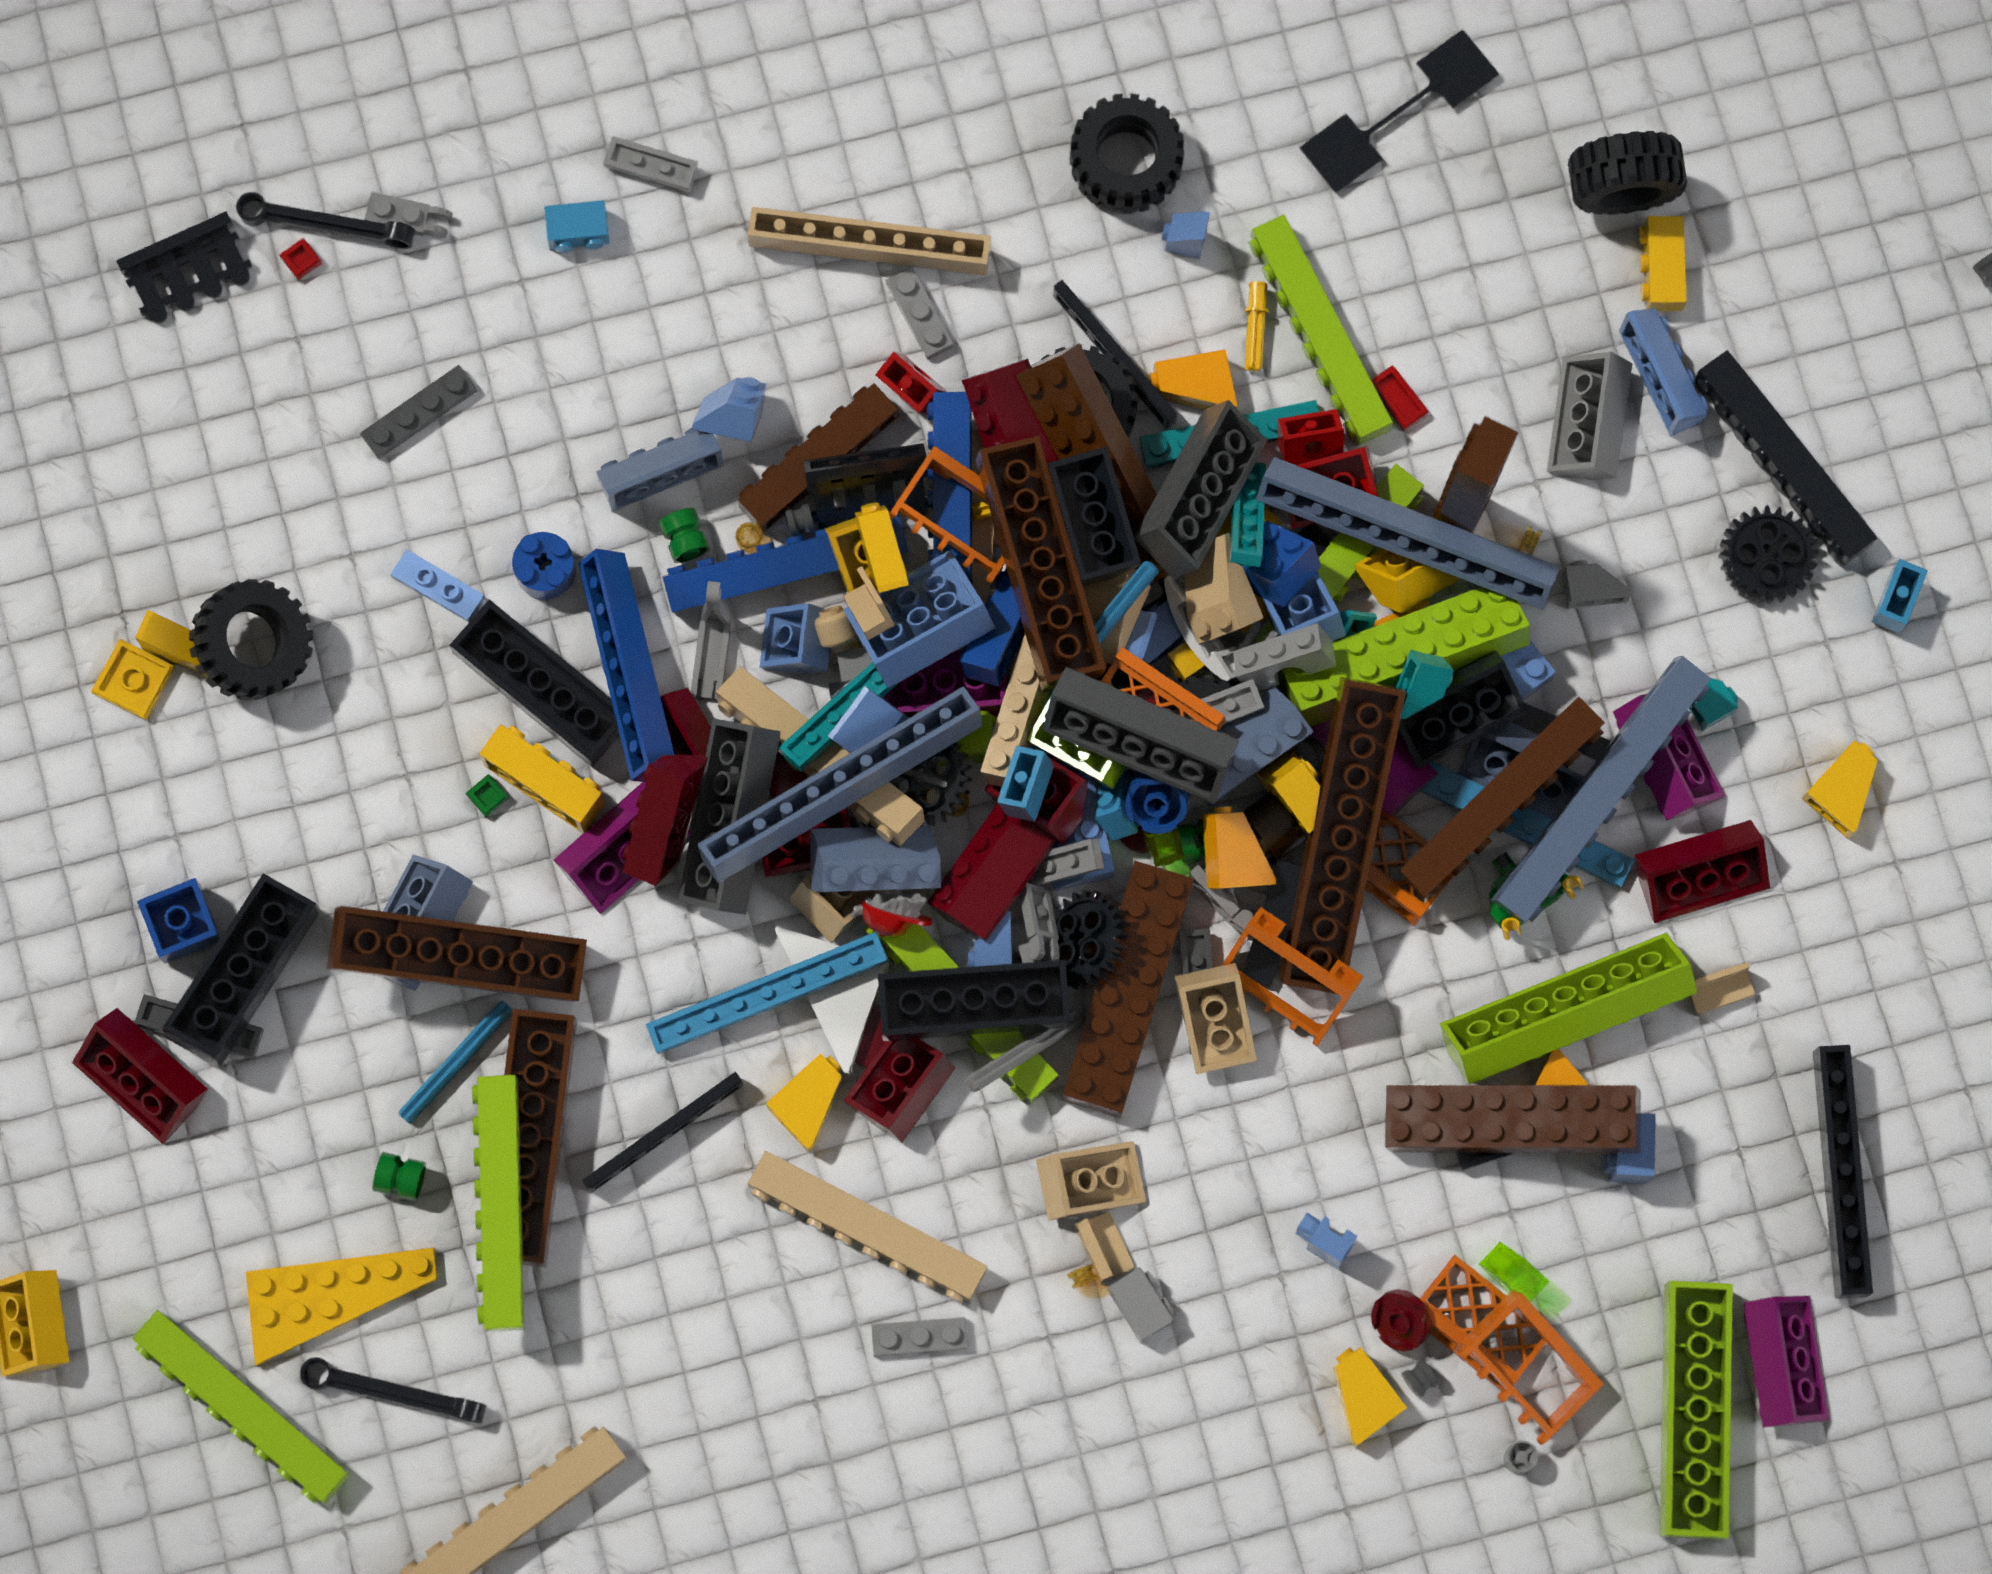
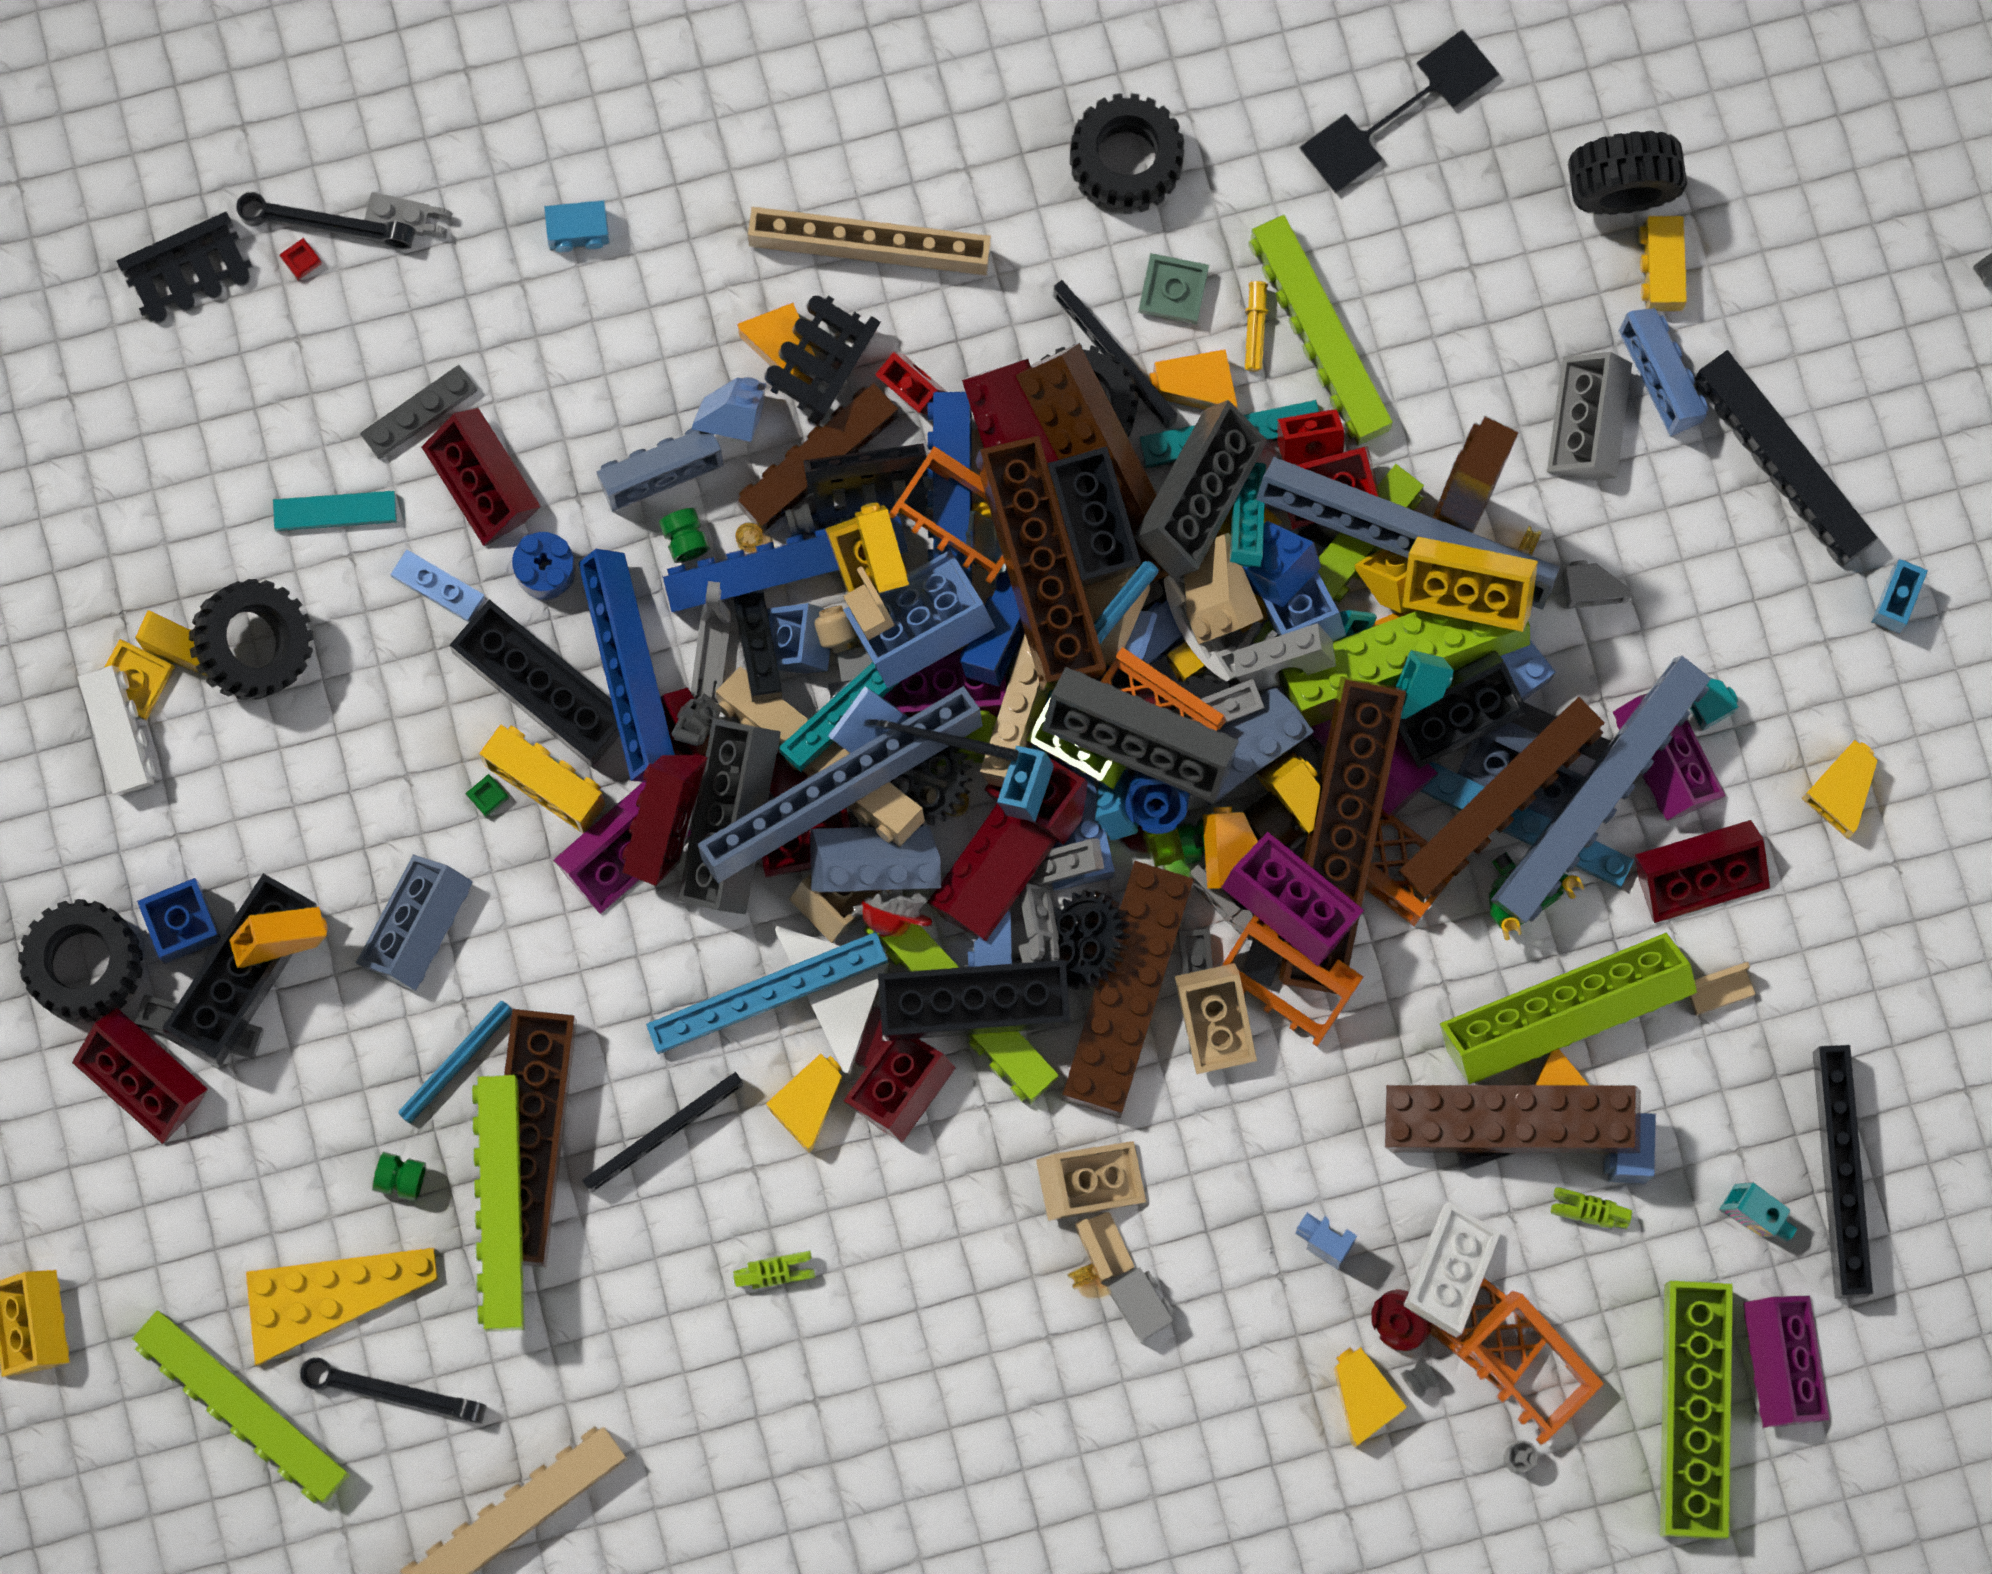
reddish brown brick [327,906,587,1002] -> none
light grey plate [603,136,698,192] -> none
tan brick [748,1150,987,1303] -> none
light grey plate [871,1317,968,1357] -> none
light grey plate [886,267,954,360] -> none
light grey axle [966,1010,1086,1092] -> none
medium blue slope [1161,211,1210,259] -> none
red tile [1371,365,1429,431] -> none
clear neon green slope [1478,1242,1549,1302] -> none
black gear [1718,505,1819,604] -> none
none -> black tyre [18,899,143,1022]
none -> white brick [77,665,156,796]
none -> light orange slope [229,907,328,968]
none -> teal tile [273,491,397,531]
none -> dark red slope [422,407,541,546]
none -> dark grey piece [672,693,723,746]
none -> black tile [733,592,782,702]
none -> lime hinge [733,1250,816,1289]
none -> light orange slope [737,303,815,384]
none -> black fence [764,295,881,426]
none -> black piece [864,719,1019,762]
none -> clear light blue piece [964,510,1002,577]
none -> sand green plate [1138,253,1209,325]
none -> magenta slope [1221,832,1364,966]
none -> yellow brick [1402,536,1538,632]
none -> white plate [1403,1201,1501,1337]
none -> lime hinge [1551,1187,1633,1229]
none -> teal torso [1719,1182,1797,1242]

